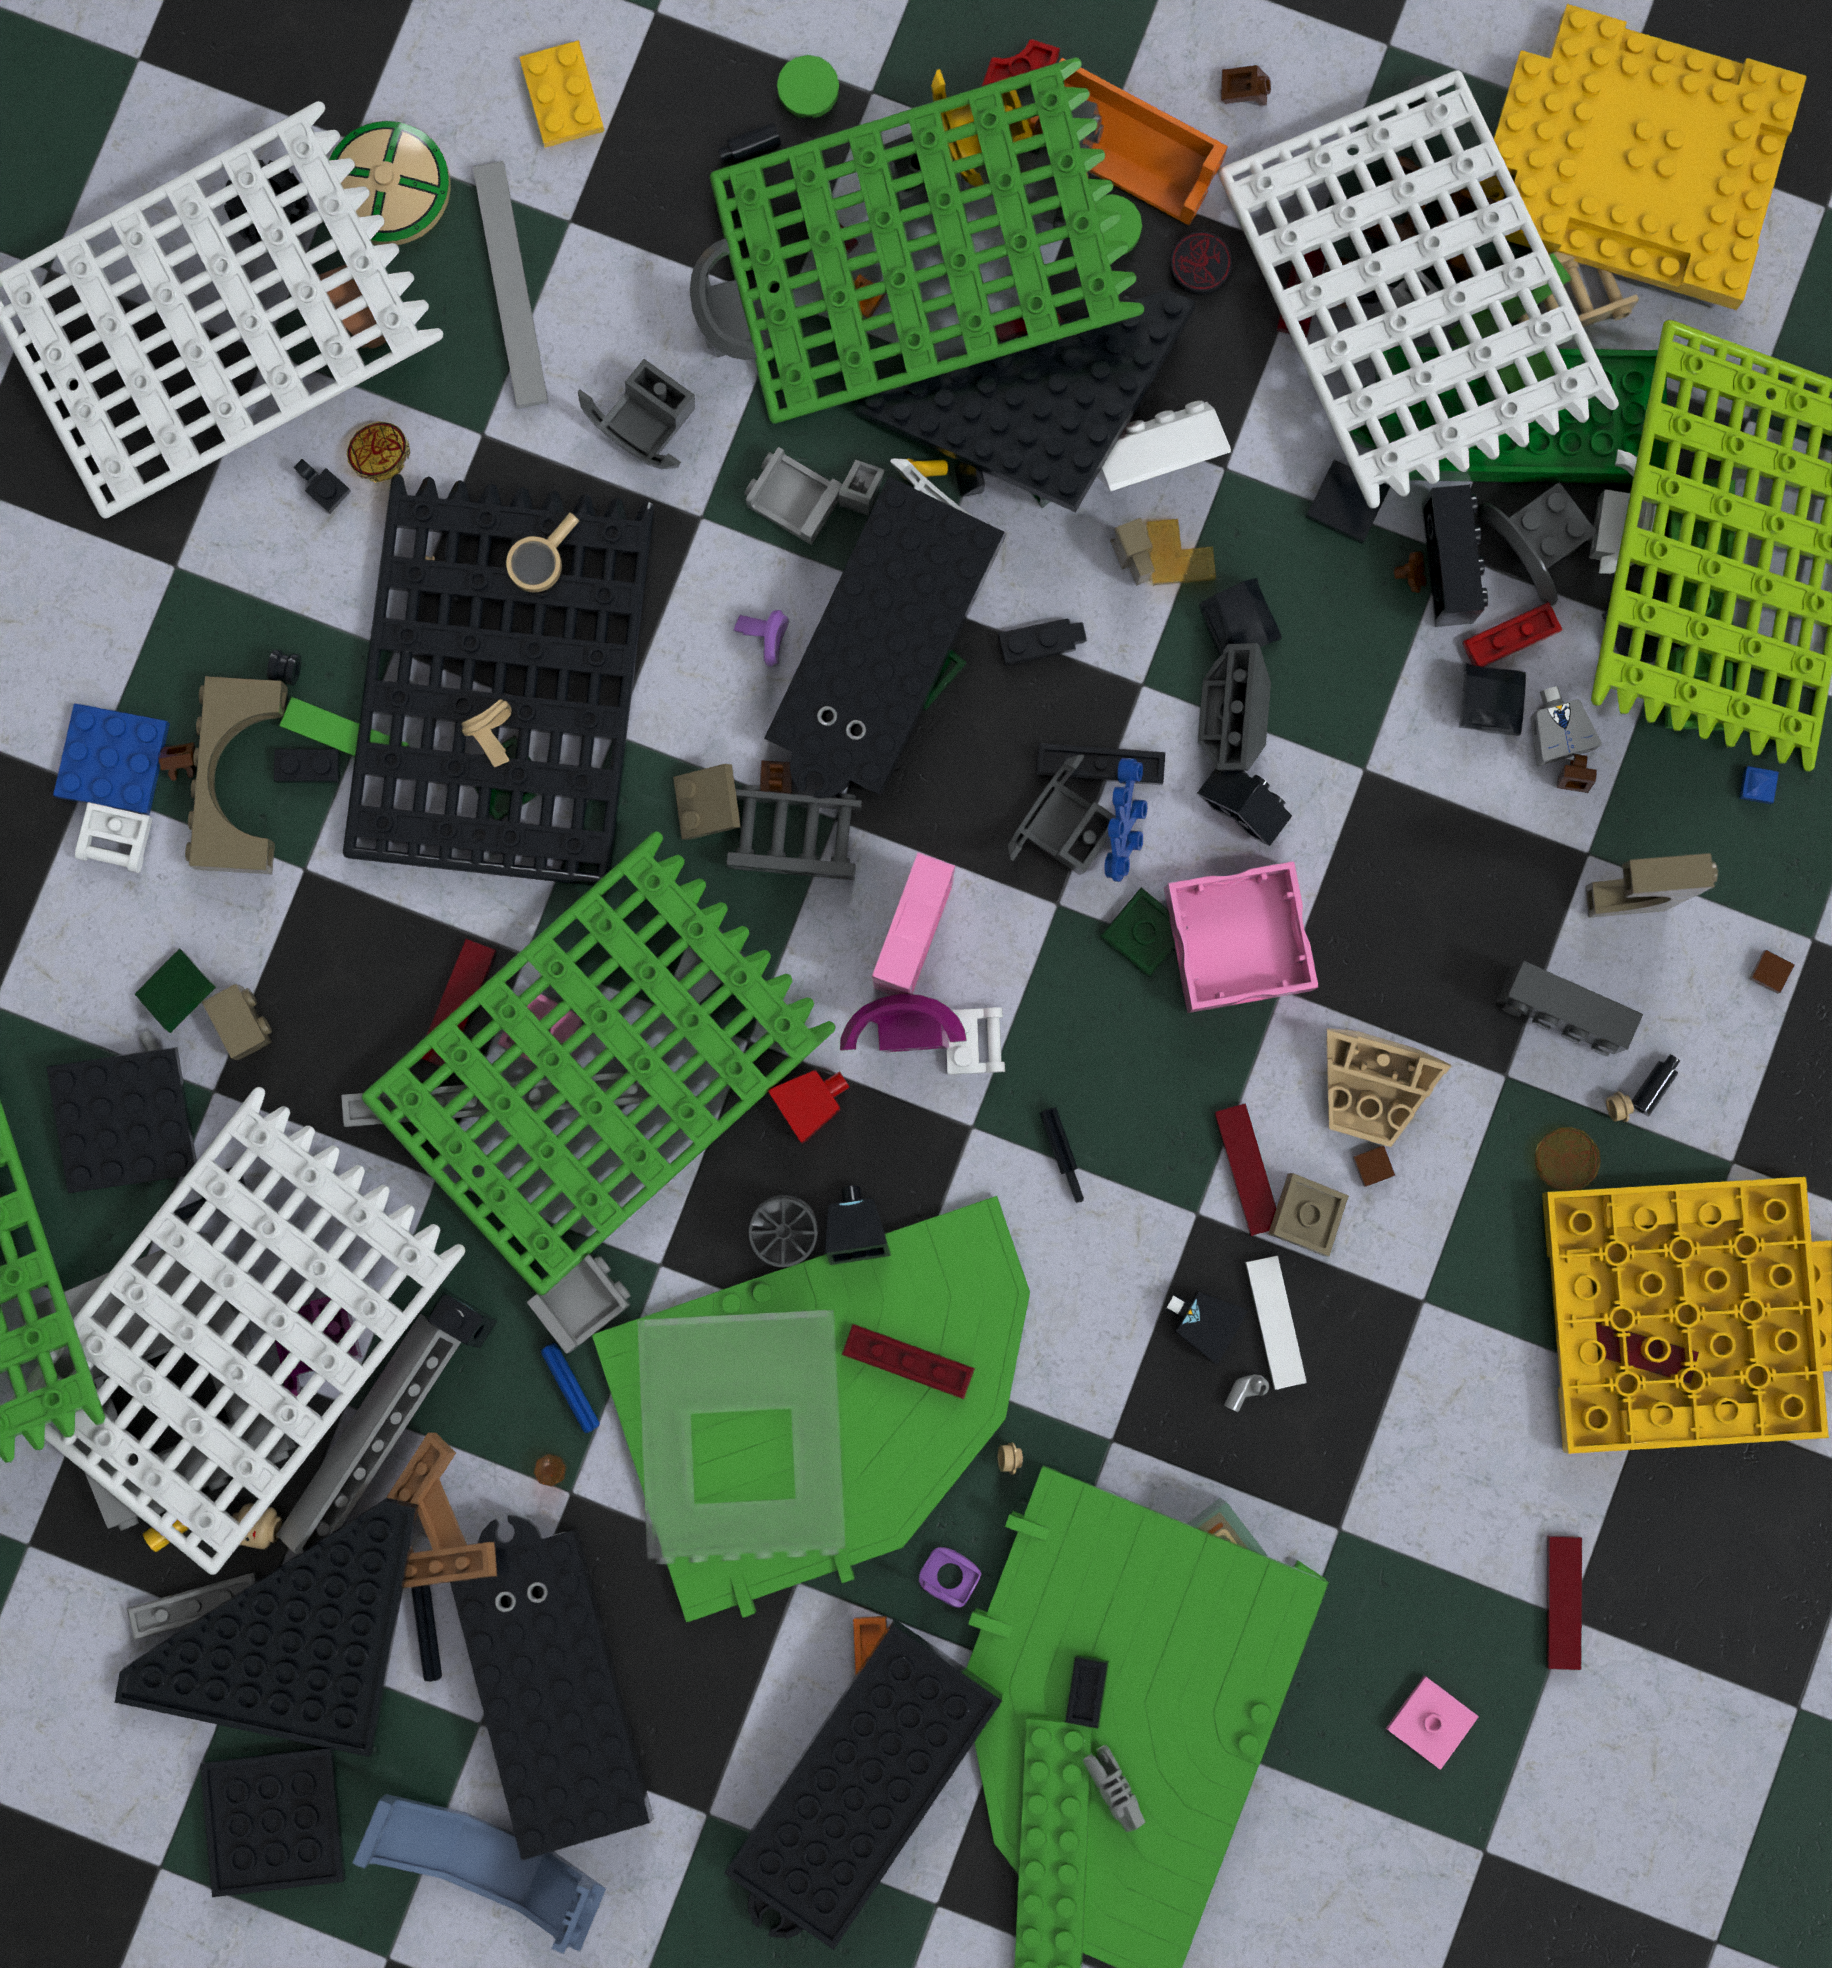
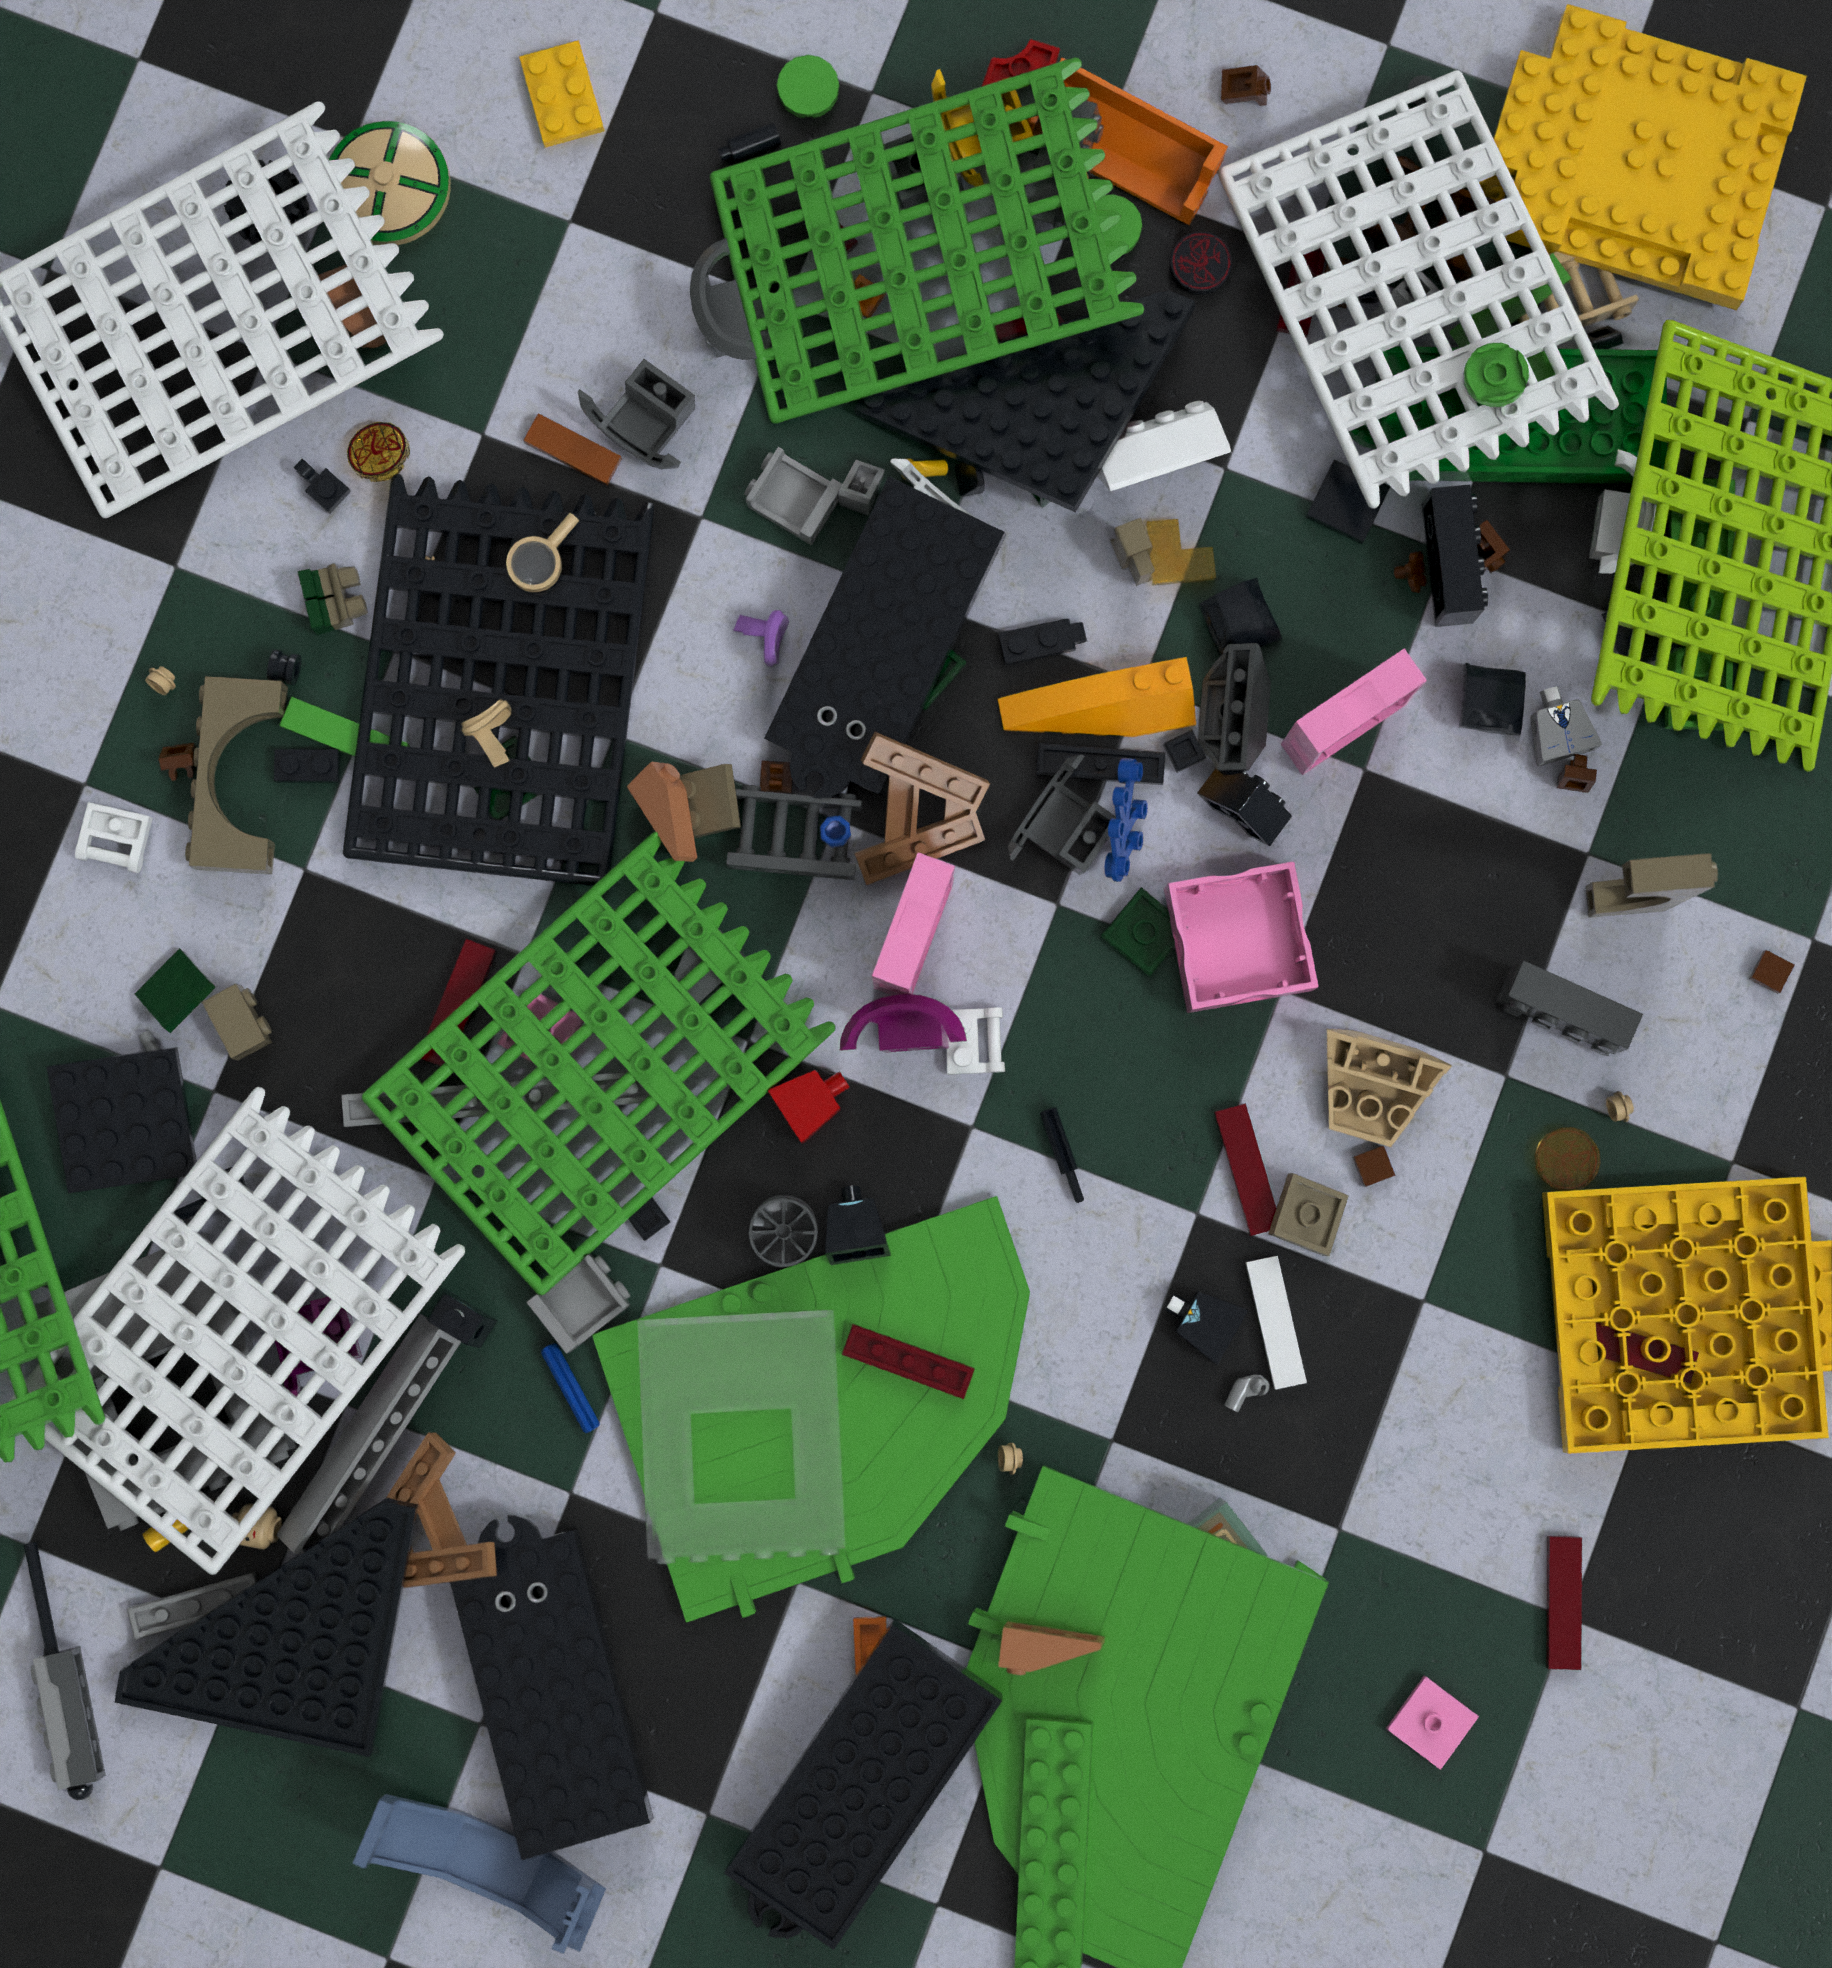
blue plate [53,703,170,815] -> none
black plate [200,1747,346,1898] -> none
black axle [411,1585,442,1682] -> none
light grey tile [473,161,549,409] -> none
clear orange tile [534,1453,567,1487] -> none
medium lavender piece [919,1547,981,1608] -> none
black plate [1065,1655,1109,1729] -> none
light grey hinge [1083,1745,1145,1832] -> none
red tile [1462,602,1563,667] -> none
dark grey piece [1478,482,1597,605] -> none
black cylinder [1632,1054,1680,1116] -> none
blue tile [1739,766,1779,804] -> none
none -> piece [24,1541,106,1800]
none -> tan plate [145,666,176,695]
none -> dark tan hips [297,563,368,635]
none -> dark orange tile [523,413,622,486]
none -> nougat slope [627,762,697,862]
none -> black tile [628,1197,671,1241]
none -> blue tile [820,816,851,848]
none -> medium nougat plate [854,732,990,885]
none -> light orange wedge [998,657,1196,737]
none -> nougat slope [998,1621,1105,1675]
none -> black tile [1163,730,1206,773]
none -> bright pink tile [1281,648,1427,775]
none -> bright green tile [1463,343,1529,407]
none -> reddish brown bracket [1477,520,1510,574]
none -> black tile [1586,326,1623,349]

